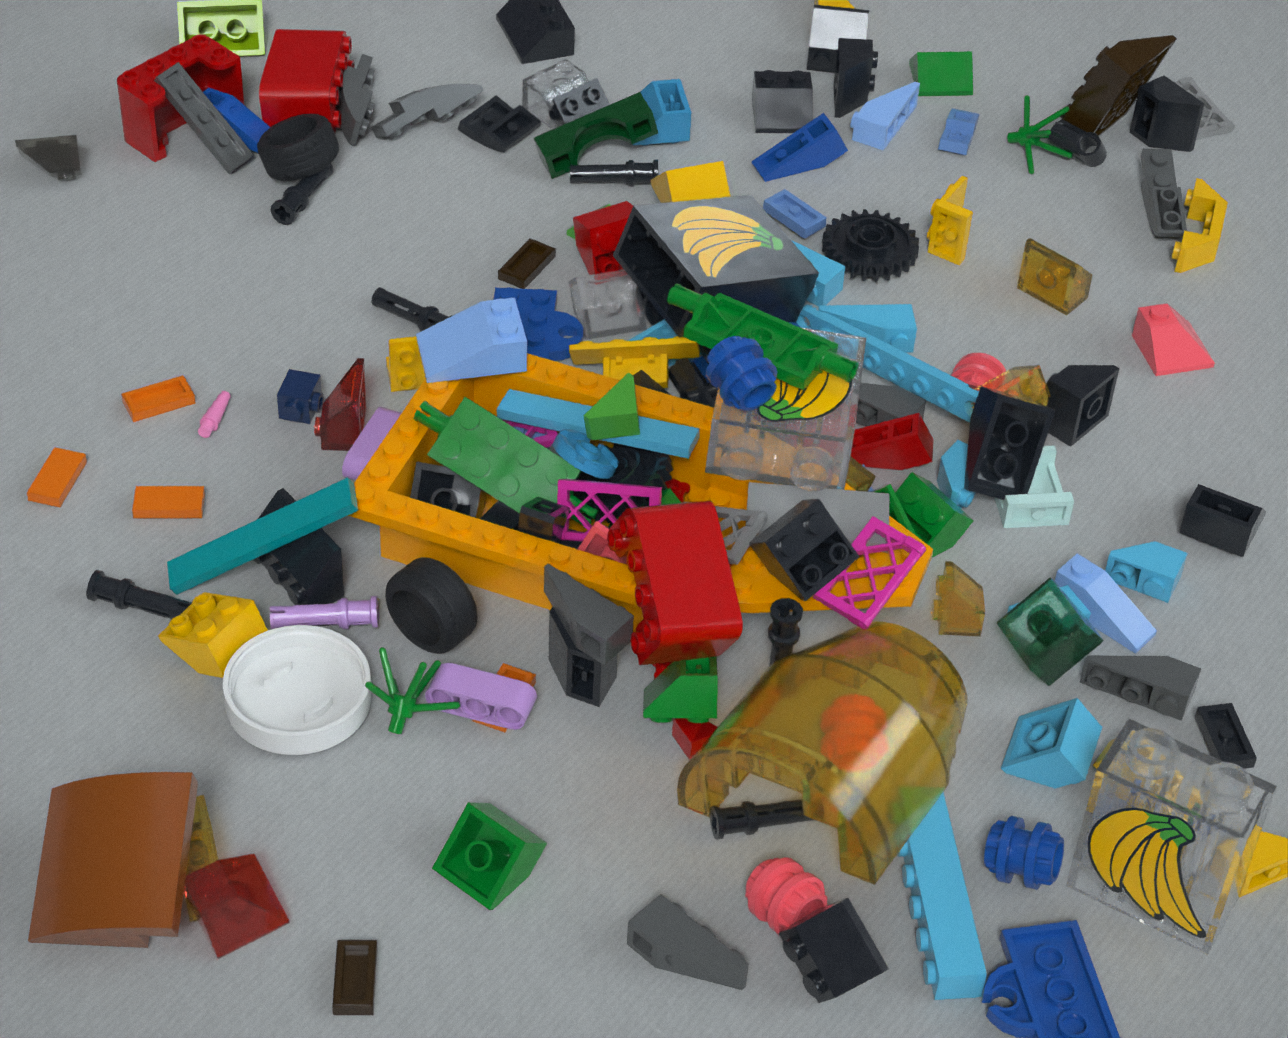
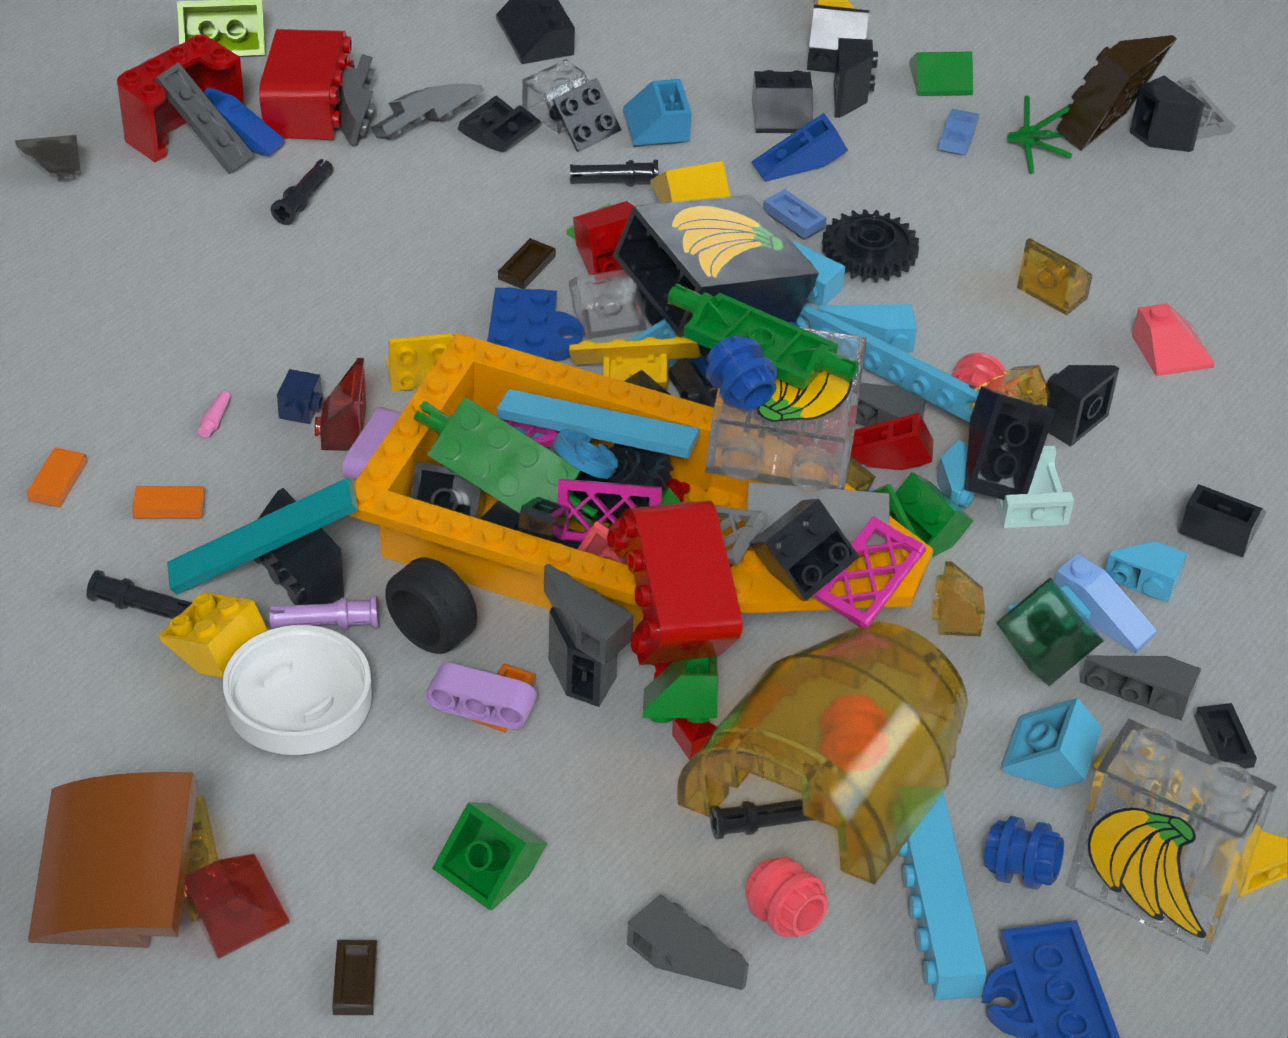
orange tile [121,375,196,422] -> none
black tyre [257,114,339,181] -> none
green plant [365,647,460,734] -> none
black pin [371,287,453,331] -> none
light blue slope [416,298,527,383] -> none
dark green arch [534,92,658,179] -> none
bright green slope [583,373,640,440] -> none
black pin [767,598,803,691] -> none
black slope [779,898,889,1003] -> none
light blue slope [850,82,920,150] -> none
yellow bracket [927,176,973,265] -> none
black piece [1048,119,1107,167] -> none
dark grey slope [1141,148,1187,237] -> none
yellow slope [1171,178,1228,273] -> none

